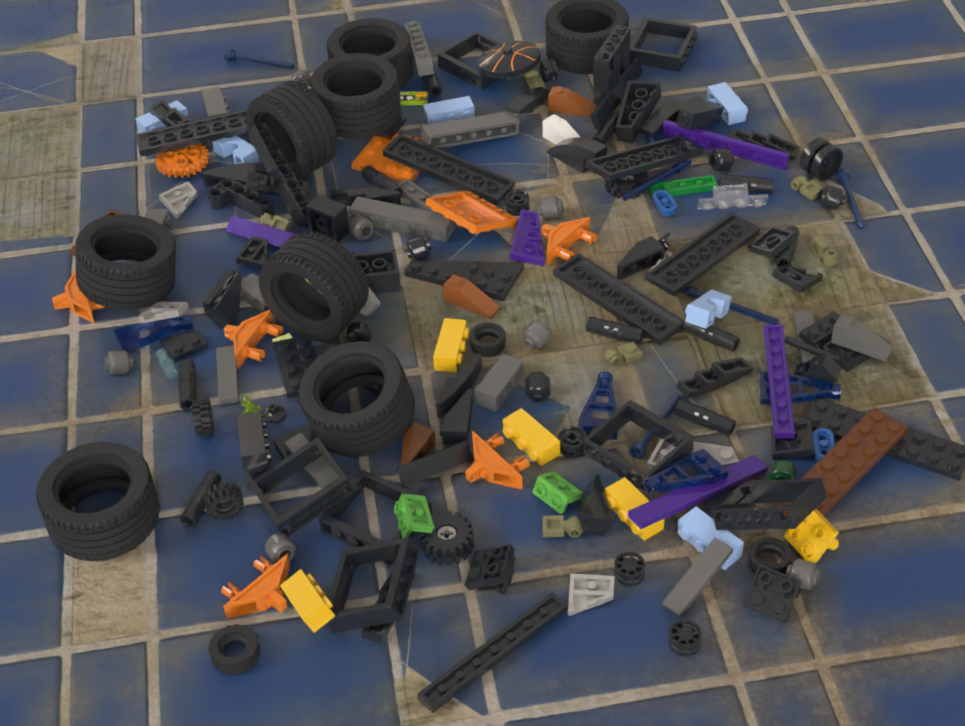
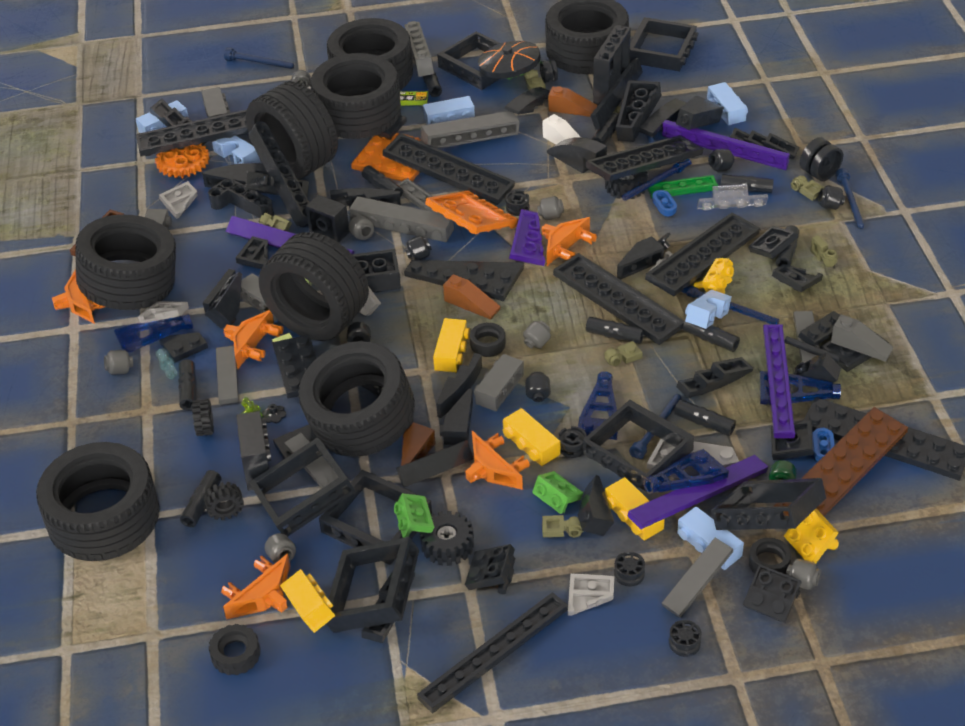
none -> yellow brick [694,258,734,294]

